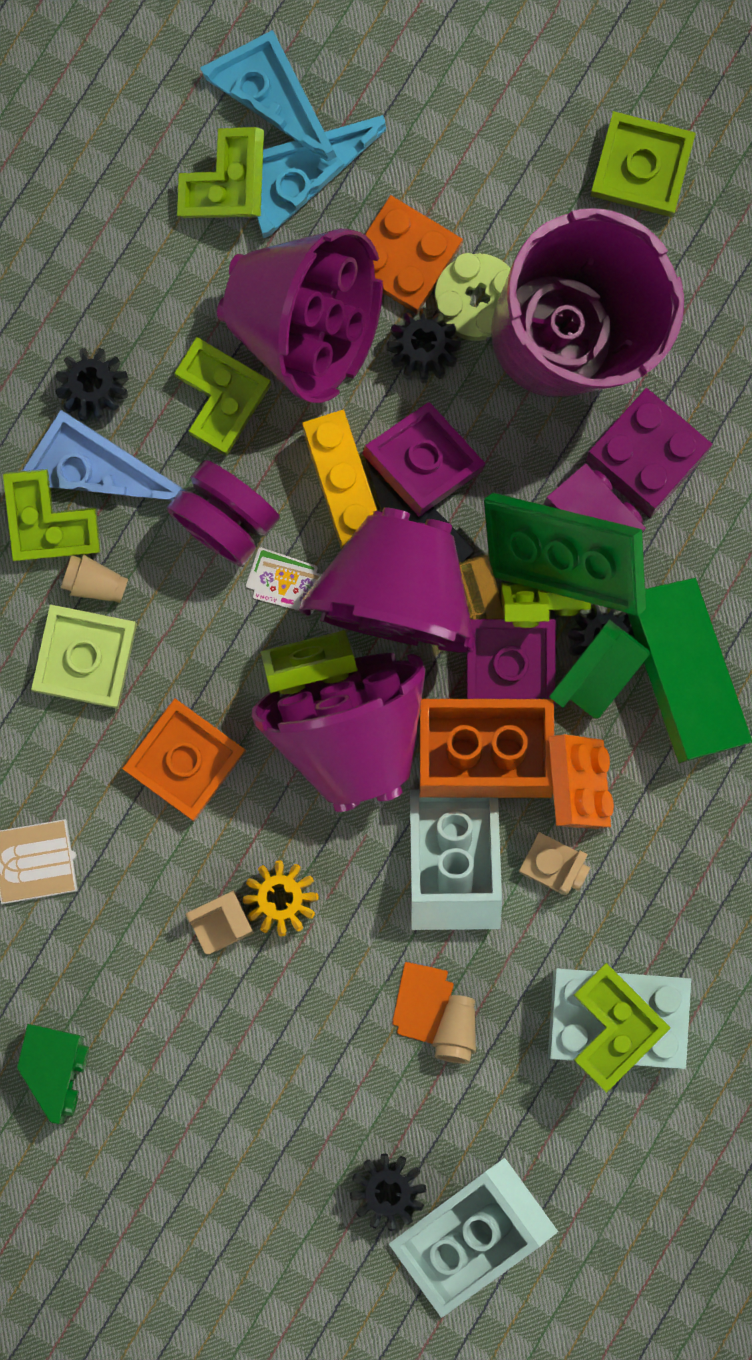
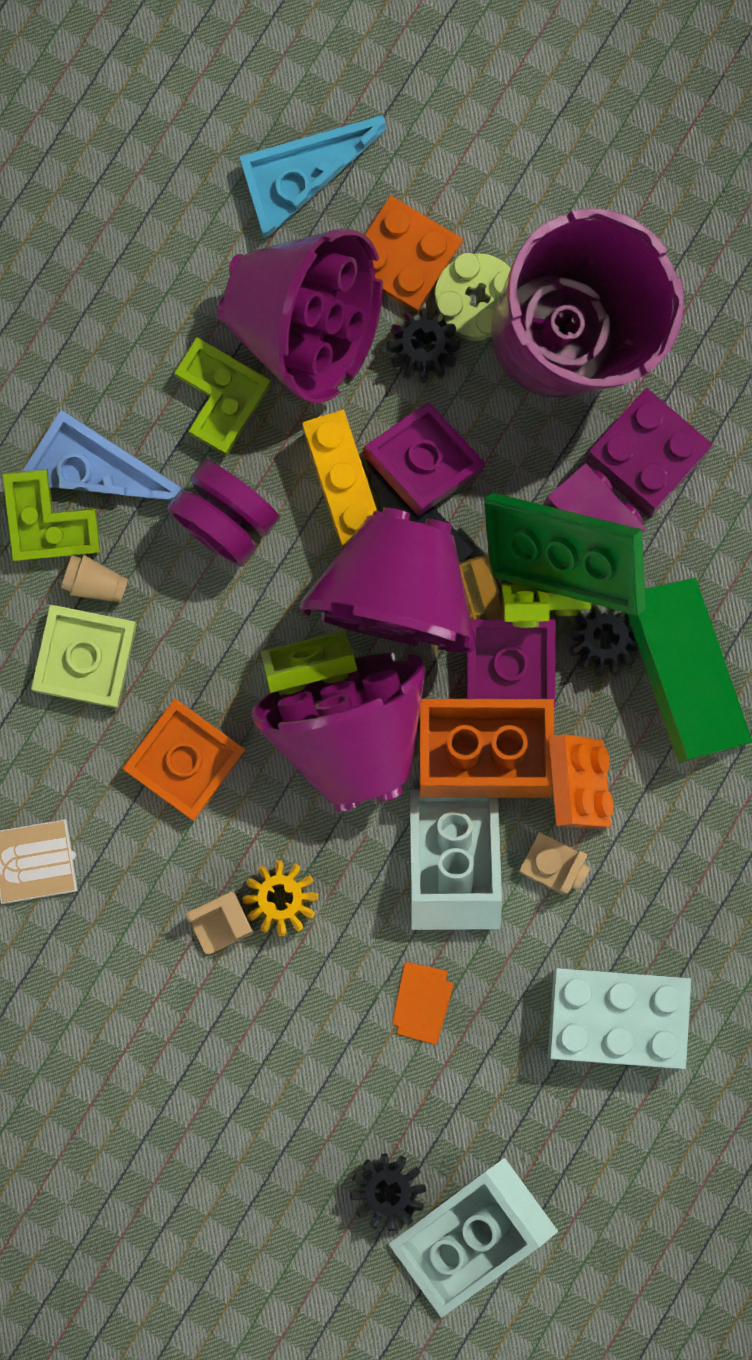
green slope [17,1024,89,1124] -> none
black gear [55,348,129,422] -> none
lime plate [177,127,264,218] -> none
medium azure wing [200,30,337,162] -> none
sticker [246,547,322,614] -> none
tan cone [432,995,476,1064] -> none
green panel [549,619,650,719] -> none
lime plate [573,963,671,1093] -> none
lime plate [590,111,696,218] -> none

